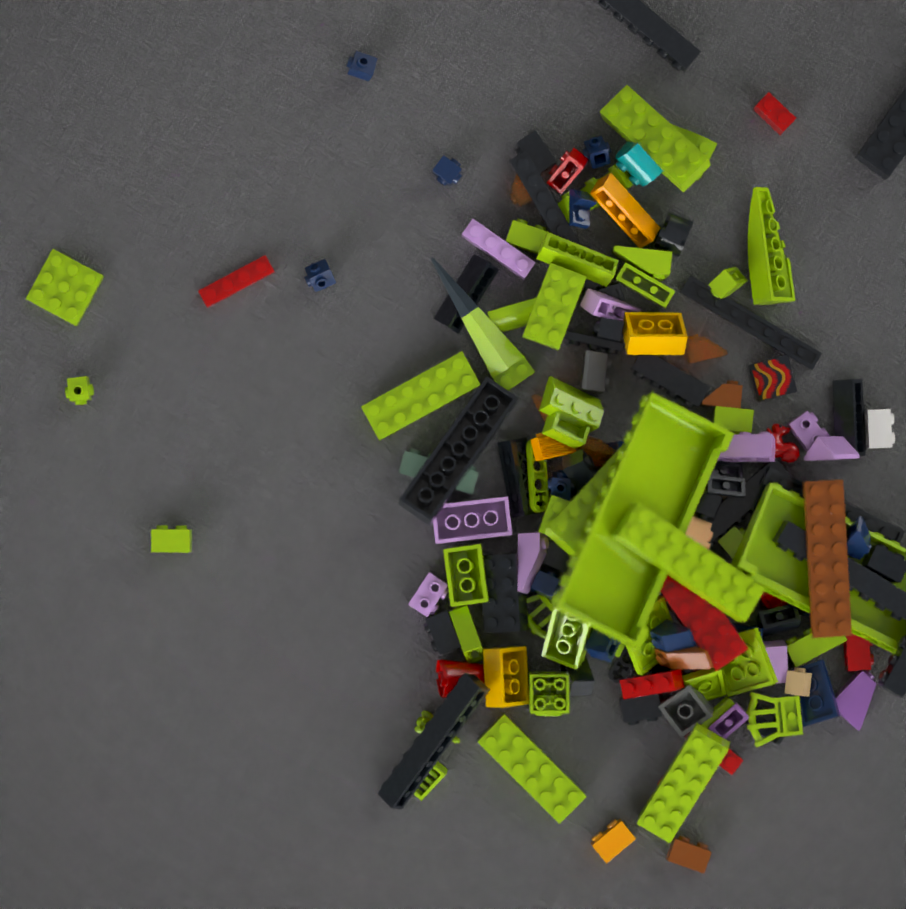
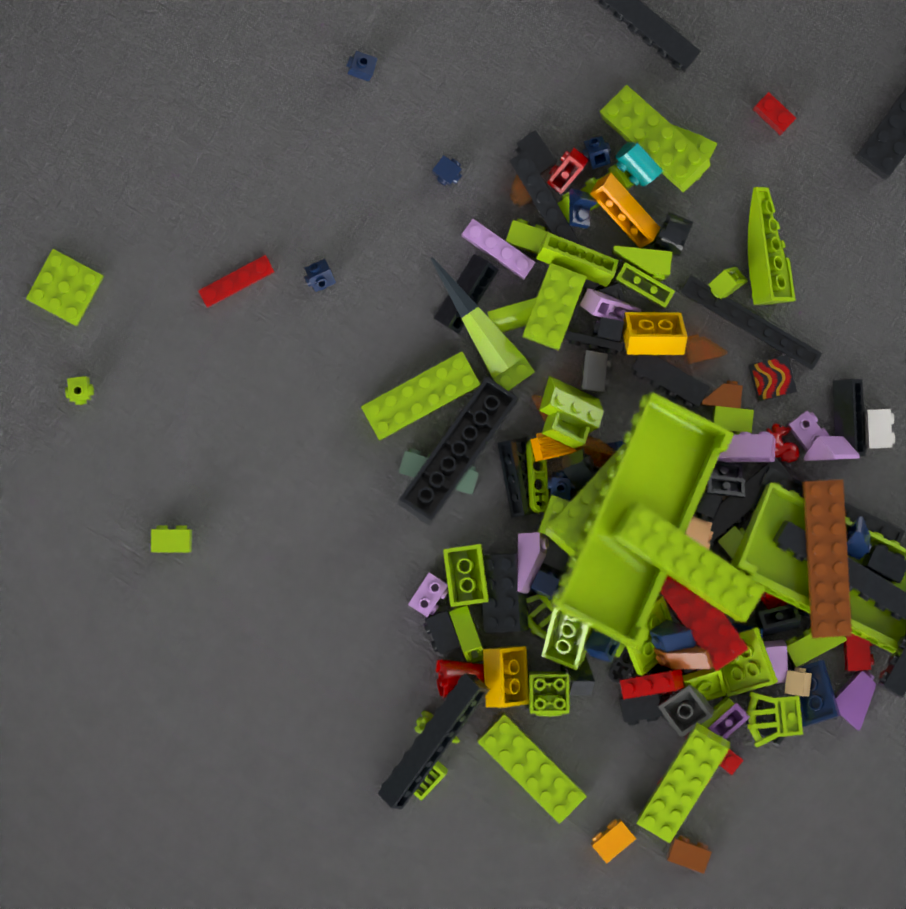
lavender brick [433,497,512,544] -> none

